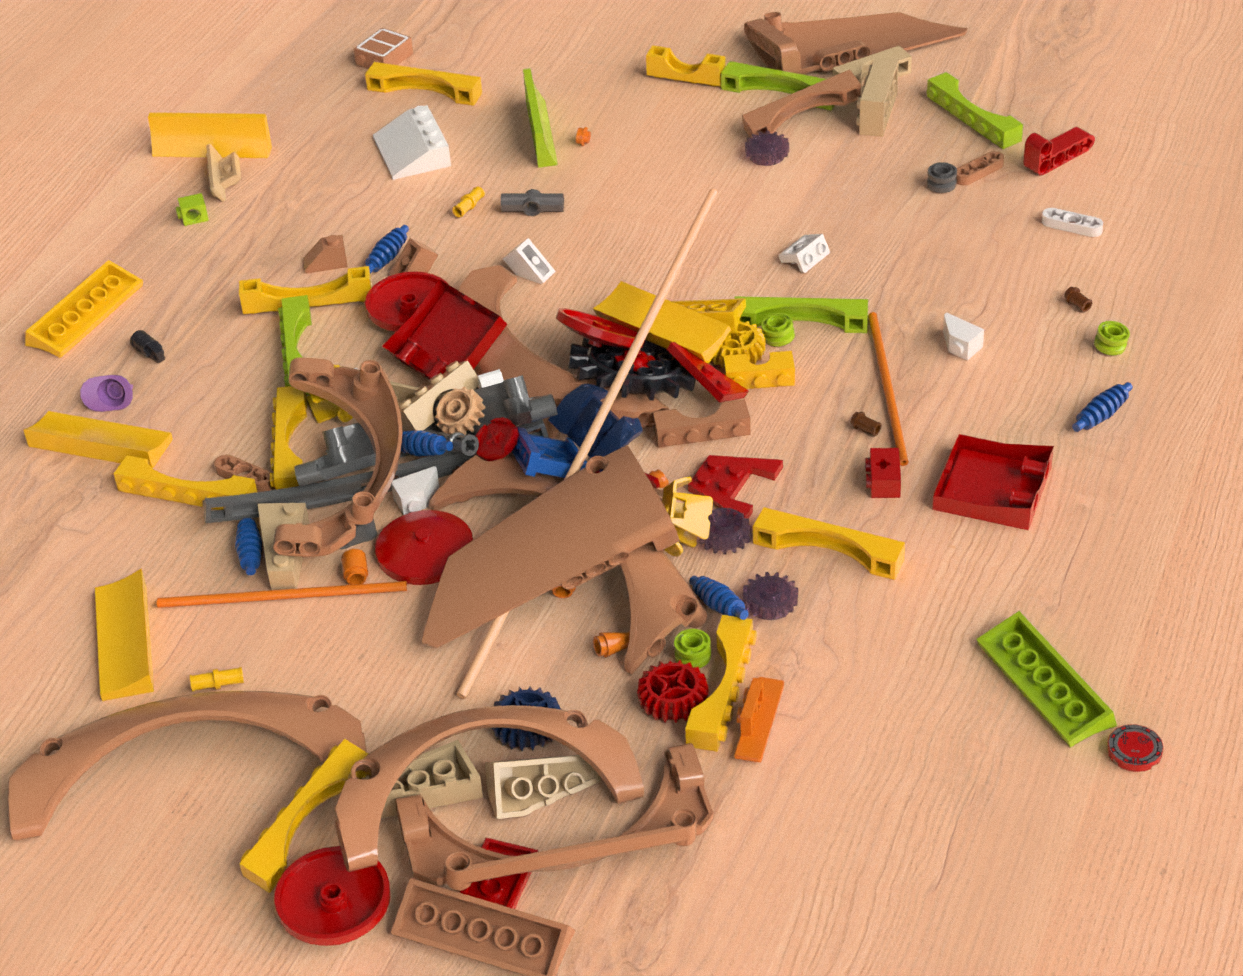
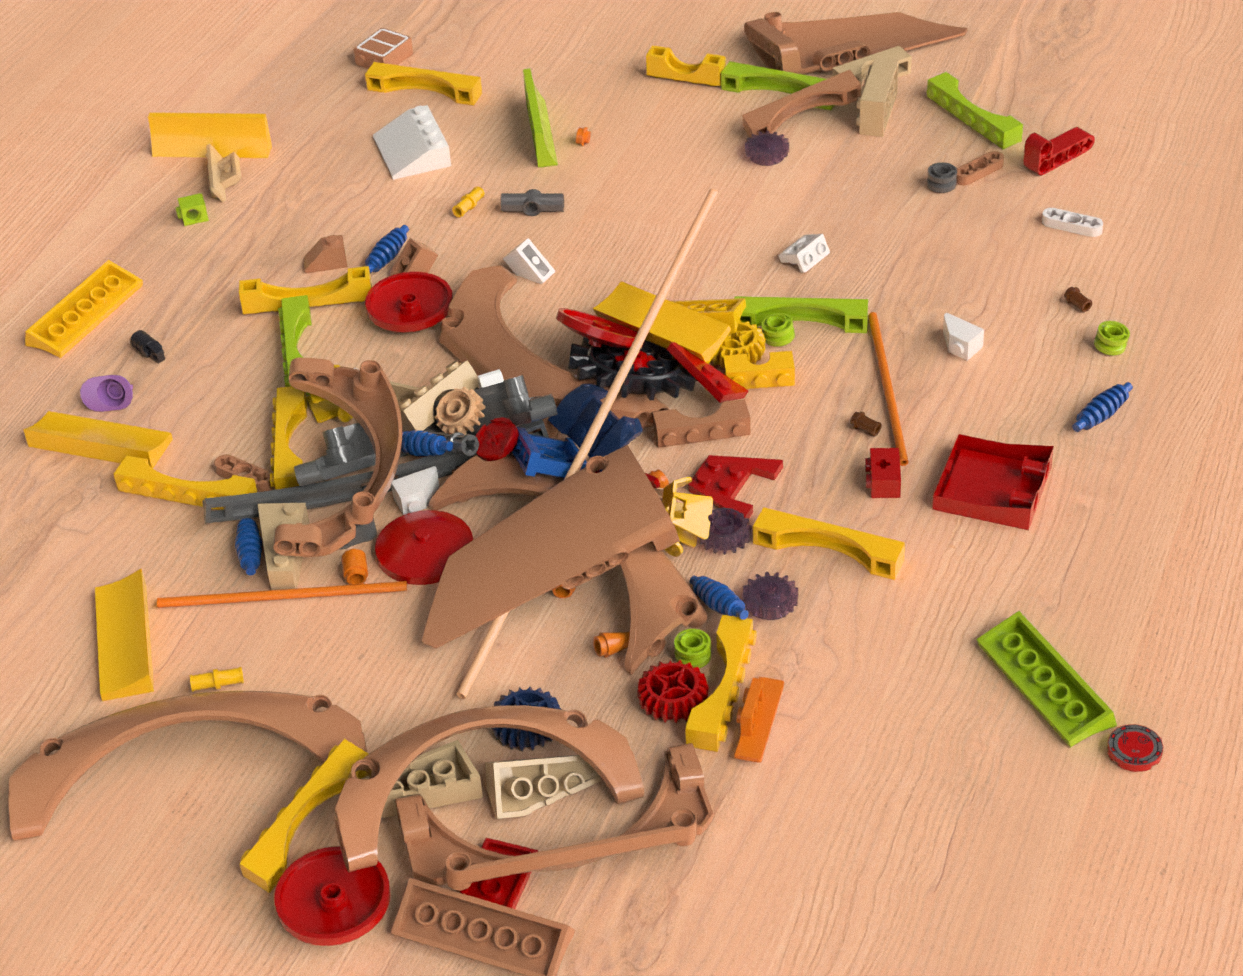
red piece [382,280,508,380] -> none

